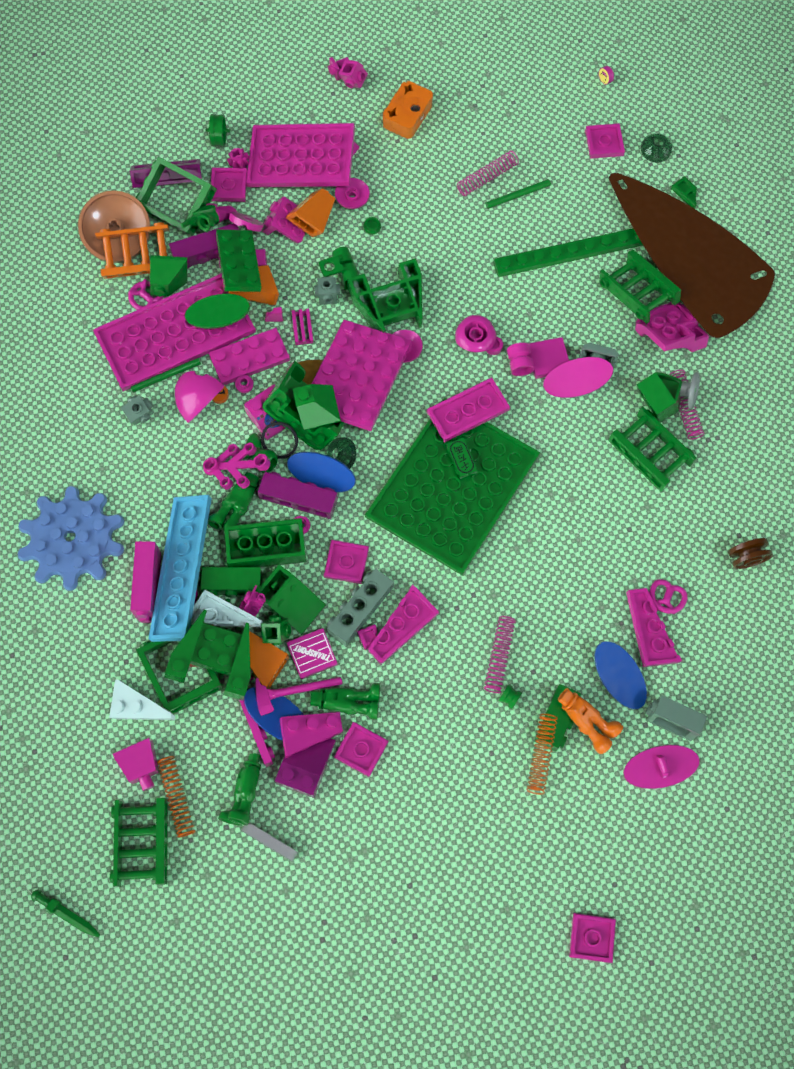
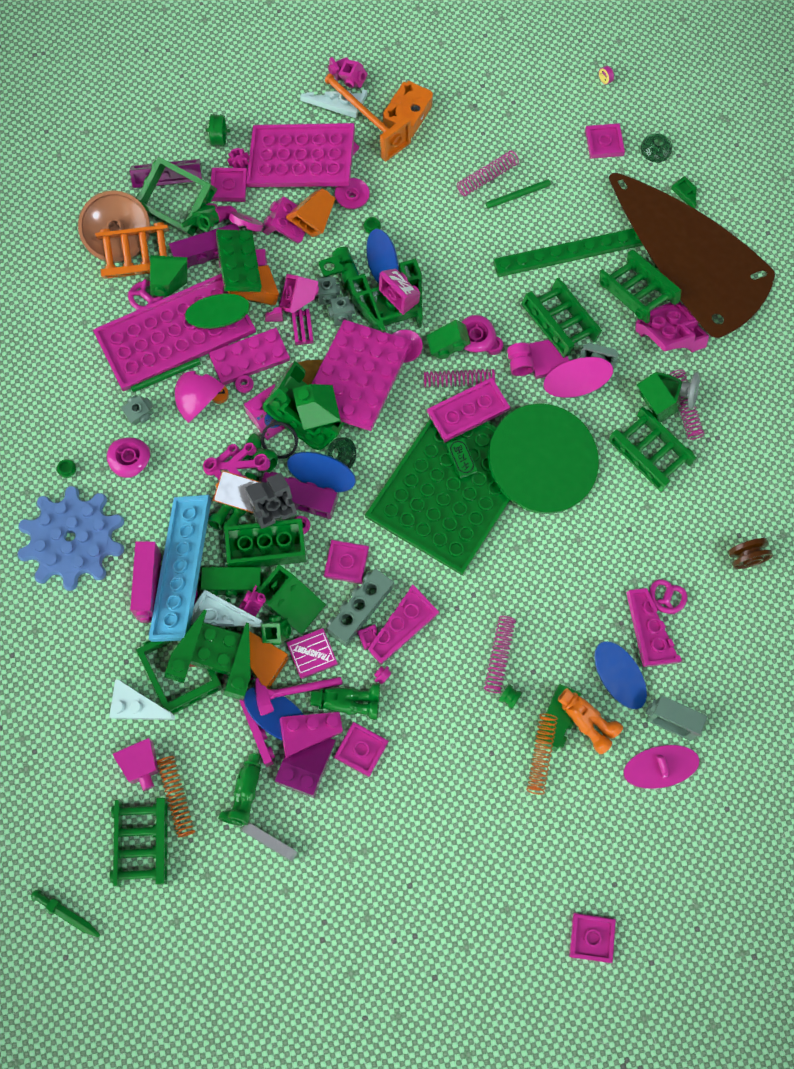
none -> green plate [57,459,76,478]
none -> dark pink hat [107,437,150,478]
none -> flat silver piece [213,470,261,513]
none -> dark grey brick [245,473,297,529]
none -> dark pink slope [279,274,319,313]
none -> light aqua wing [300,90,367,118]
none -> orange tile [325,73,411,162]
none -> sand green brick [328,296,355,326]
none -> blue shield [367,229,398,283]
none -> dark pink plate [374,666,392,684]
none -> dark pink slope [379,269,420,315]
none -> dark pink piece [424,368,495,388]
none -> green brick [426,320,471,359]
none -> green tile [488,404,599,514]
none -> green fence [521,278,602,358]

